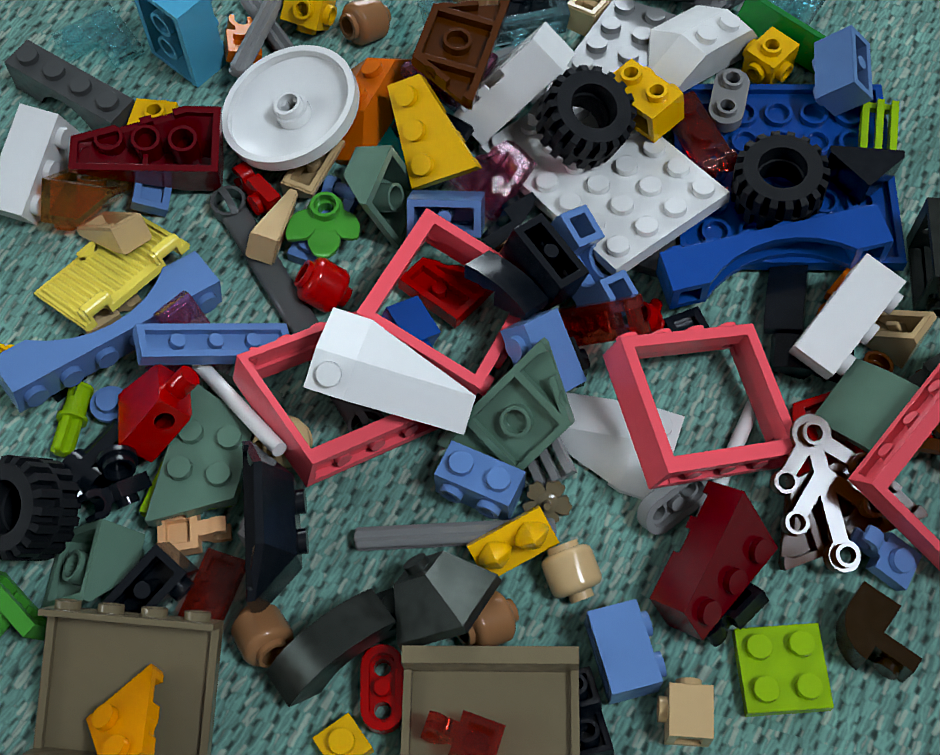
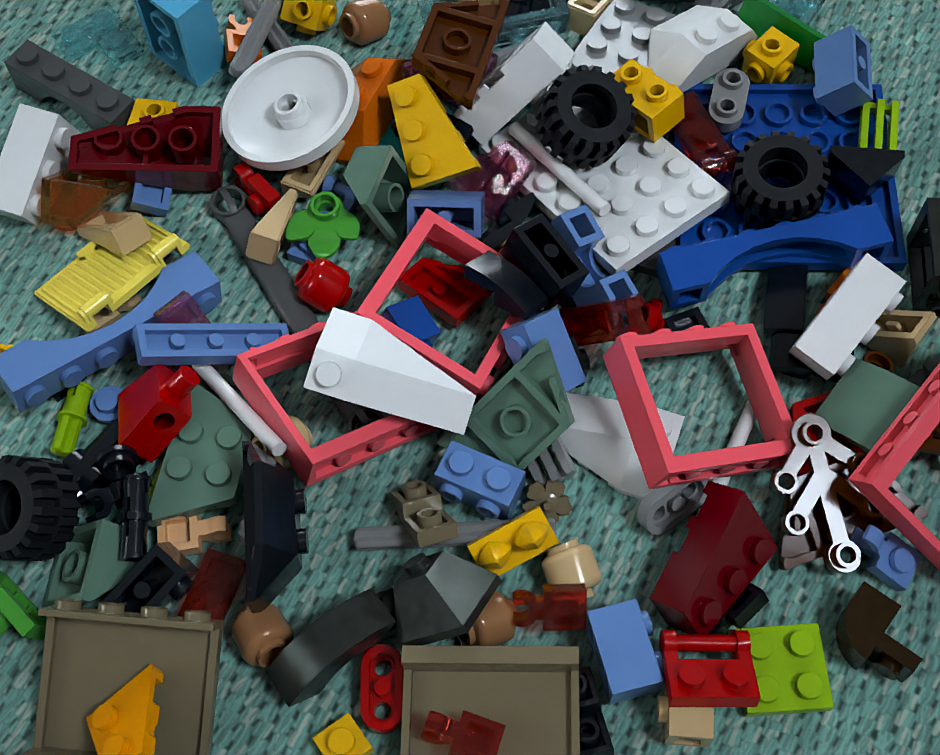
none -> black pin [118,474,152,562]
none -> dark tan slope [390,480,458,548]
none -> white bar [509,122,611,216]
none -> clear red plate [512,583,587,631]
none -> red plate [659,630,761,707]

